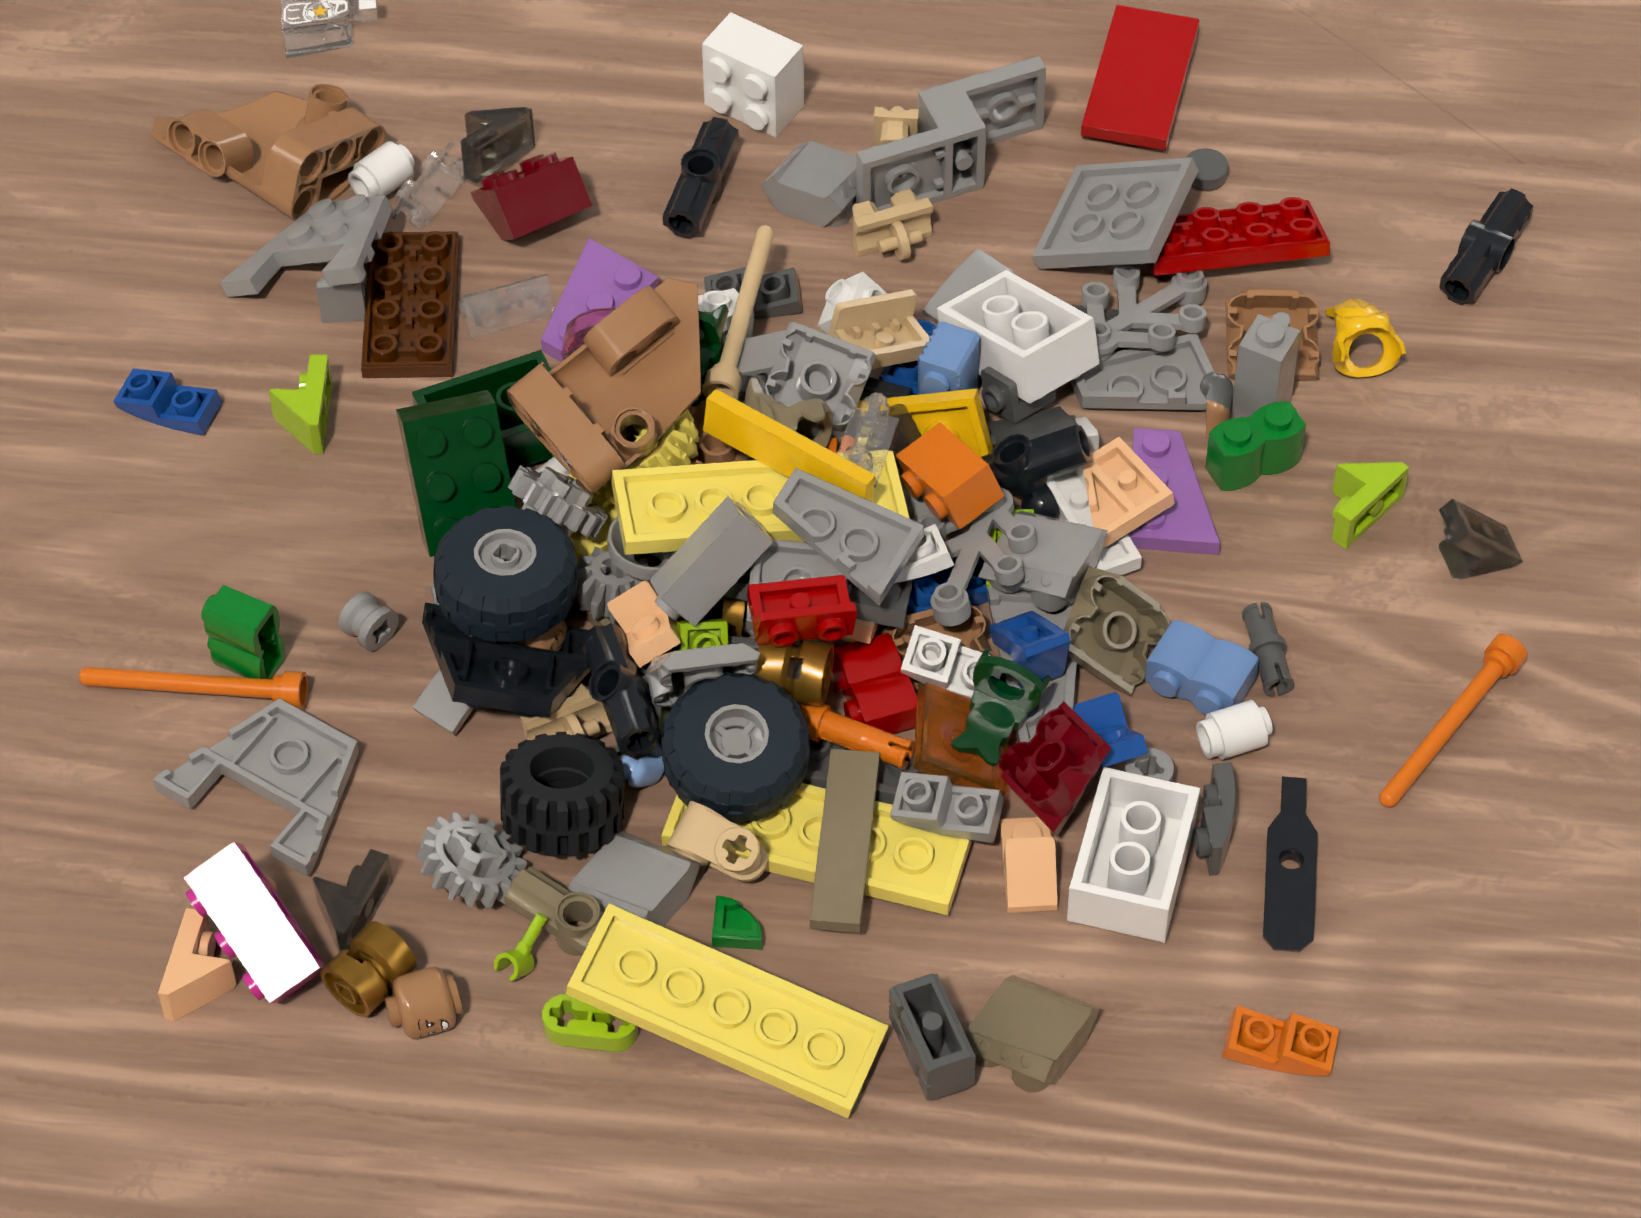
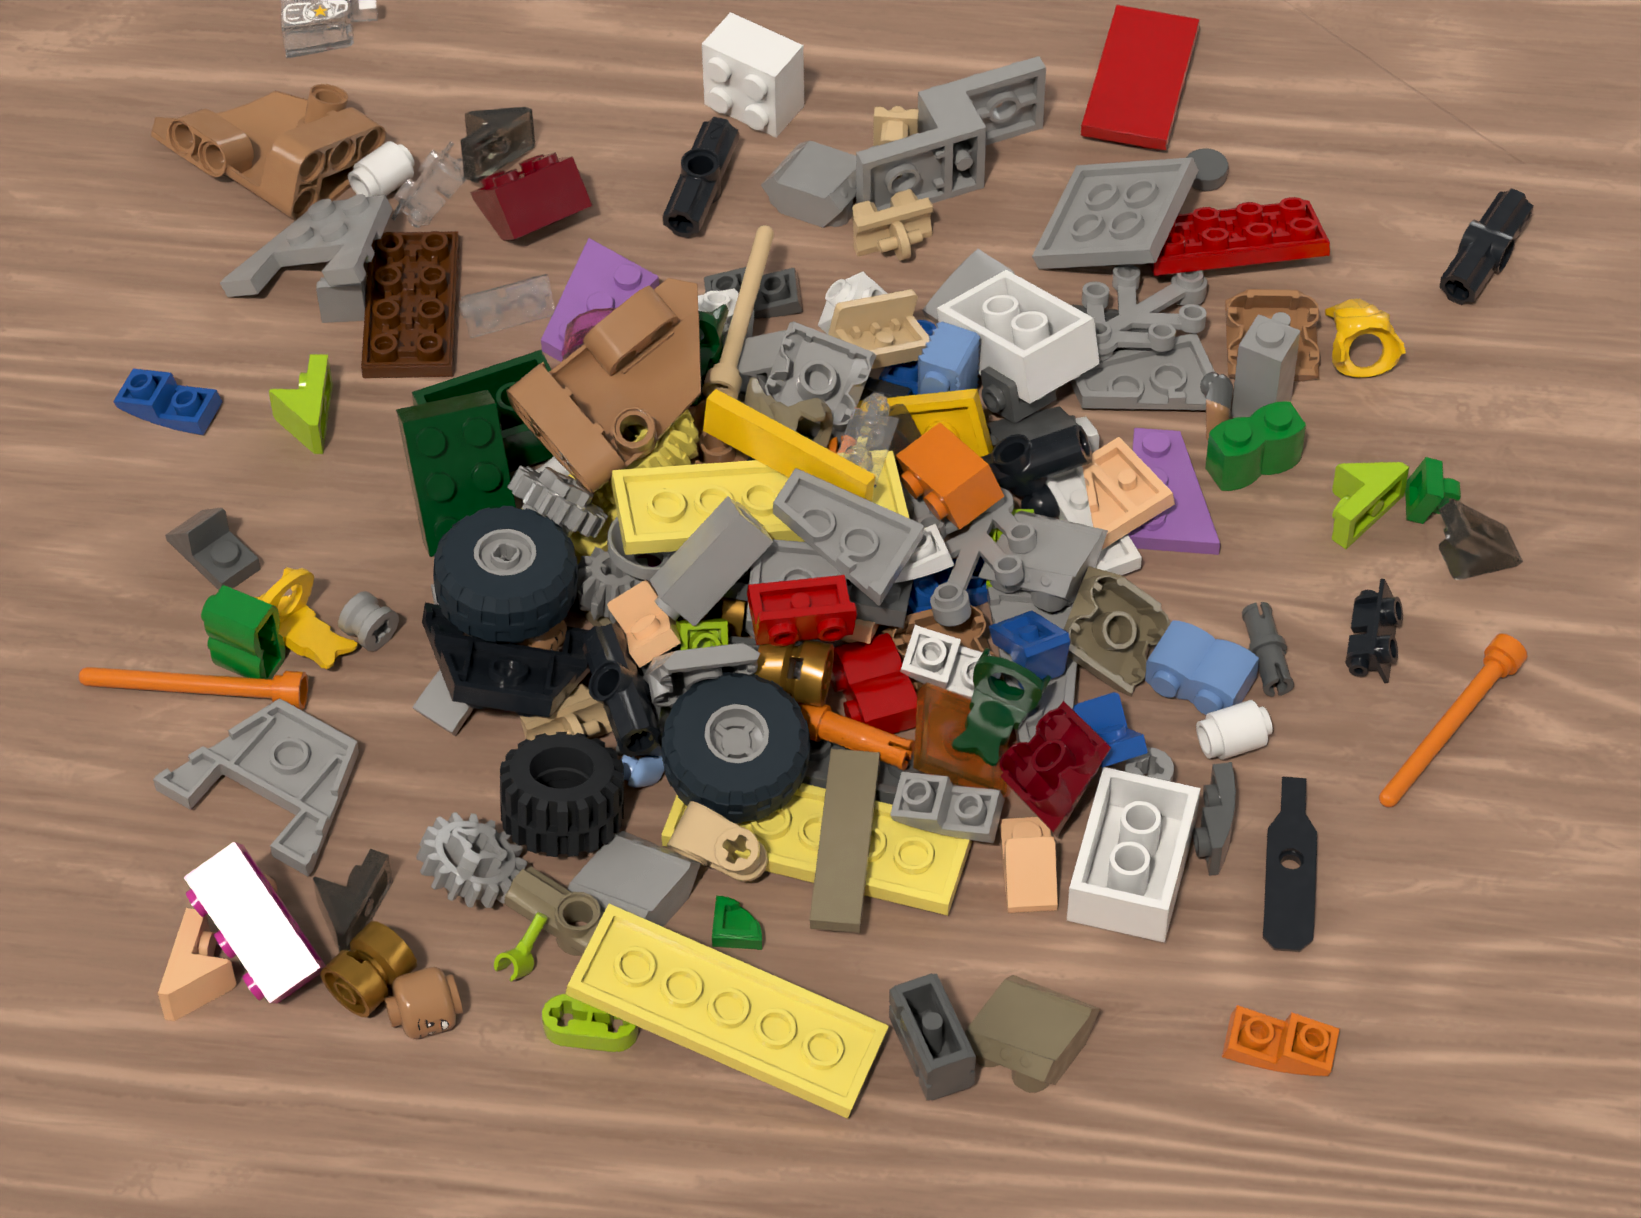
none -> dark grey slope [165,508,261,590]
none -> yellow hair [254,567,357,669]
none -> black hinge [1345,579,1403,683]
none -> green tile [1405,457,1461,524]

